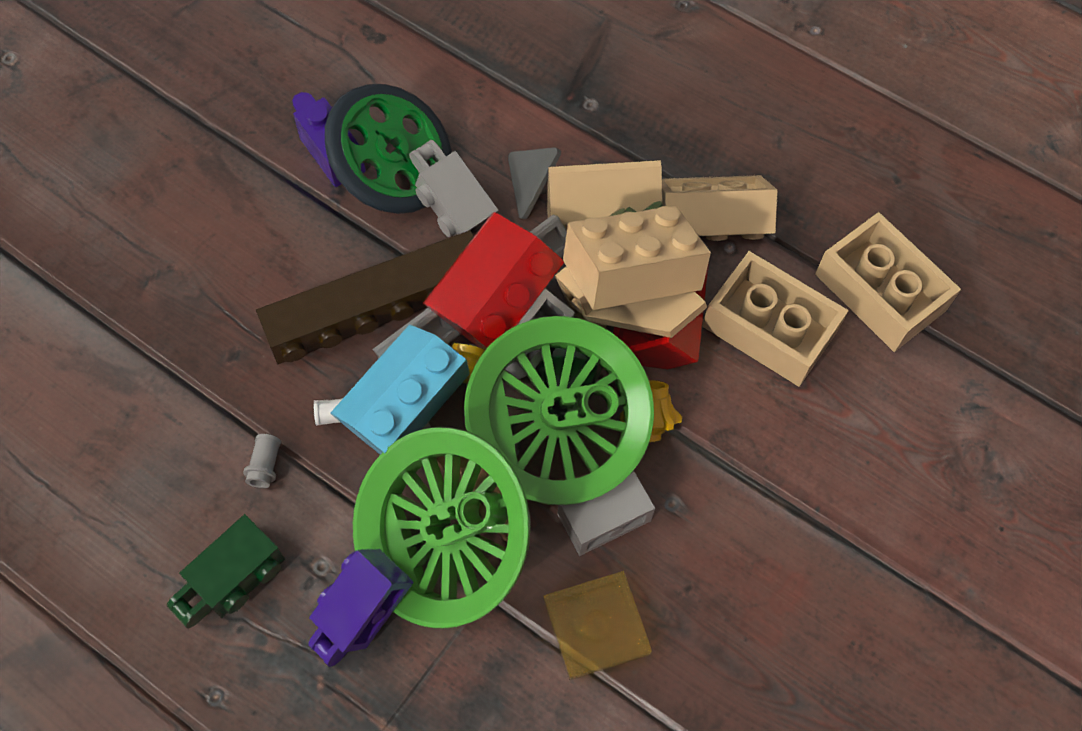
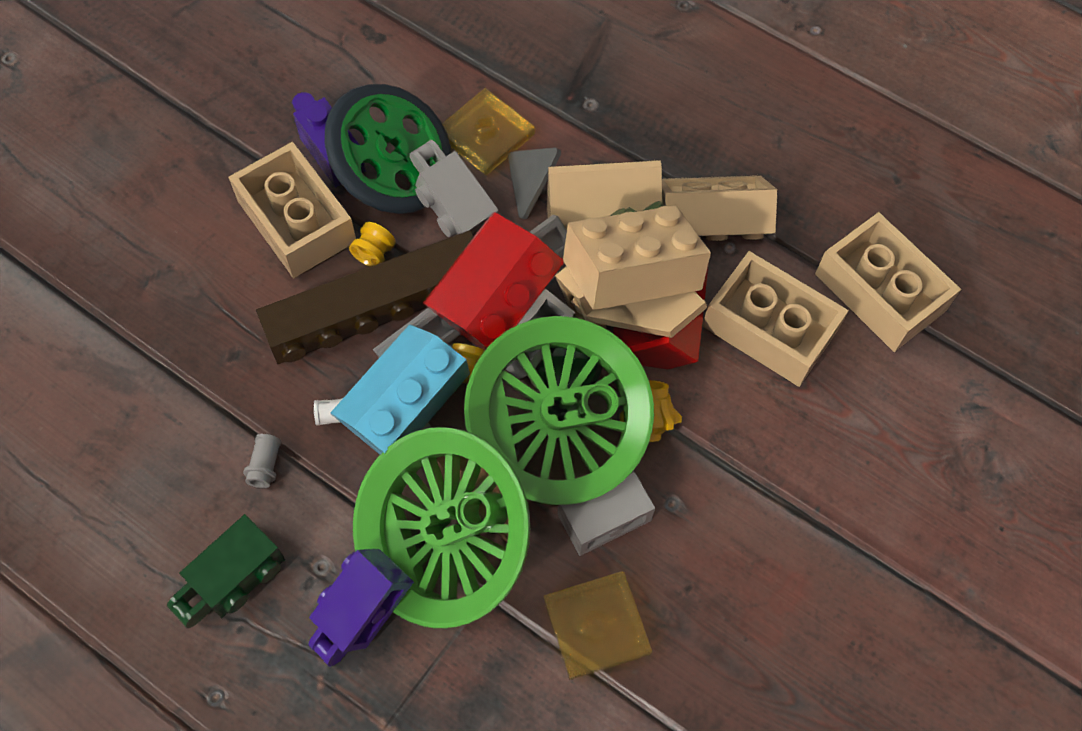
none -> tan brick [228,142,356,279]
none -> yellow wheel [349,222,396,267]
none -> clear yellow plate [442,88,535,176]

